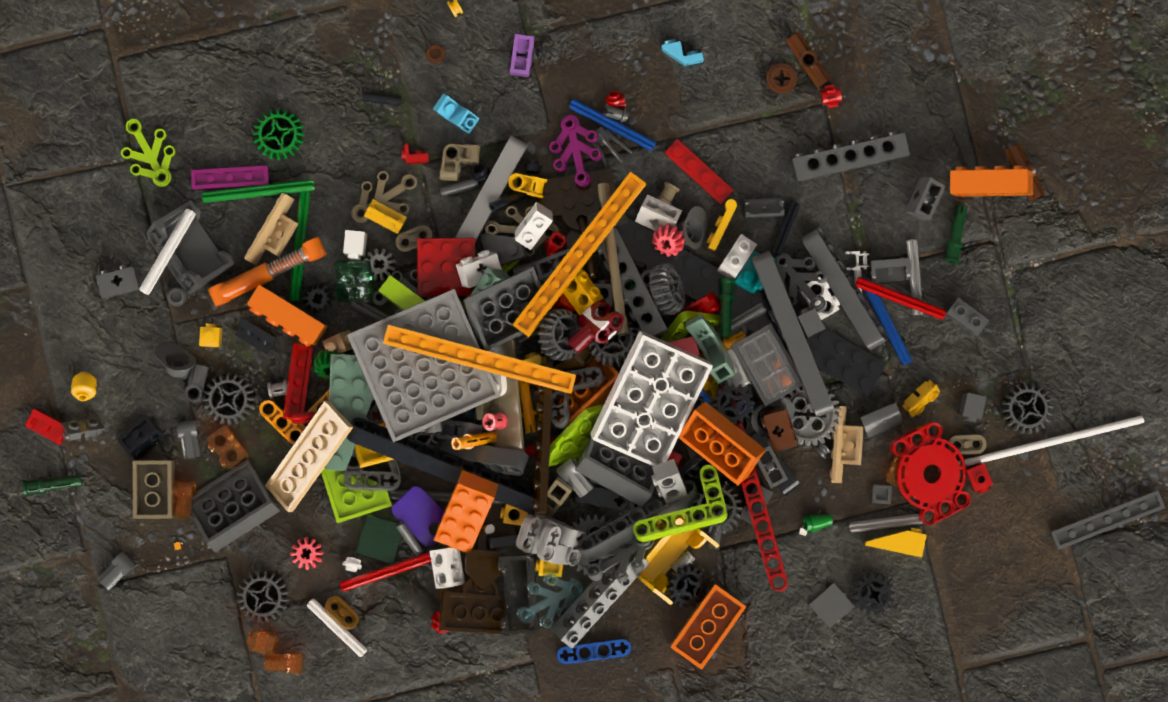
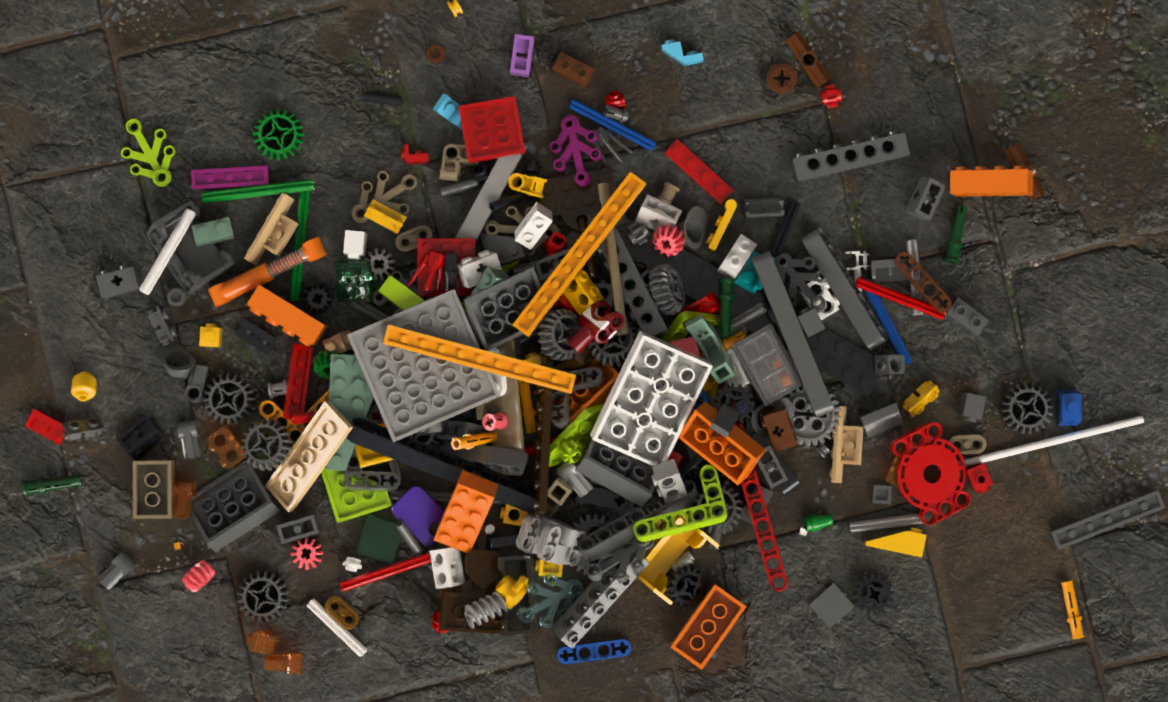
none -> dark grey hinge [148,306,178,346]
none -> coral gear [182,560,215,592]
none -> sand green brick [191,217,234,248]
none -> dark grey gear [240,419,293,471]
none -> dark grey brick [277,514,321,544]
none -> red plant [406,251,445,291]
none -> black axle [443,252,458,291]
none -> red plate [458,96,525,163]
none -> light grey piece [464,591,508,629]
none -> yellow piece [495,575,528,609]
none -> reddish brown brick [552,52,595,88]
none -> lime gear [559,439,583,464]
none -> dark grey gear [626,222,650,246]
none -> dark grey tile [710,404,740,438]
none -> dark grey brick [875,355,905,375]
none -> reddish brown beam [895,252,952,313]
none -> blue torso [1057,389,1082,426]
none -> light orange pin [1061,580,1084,639]

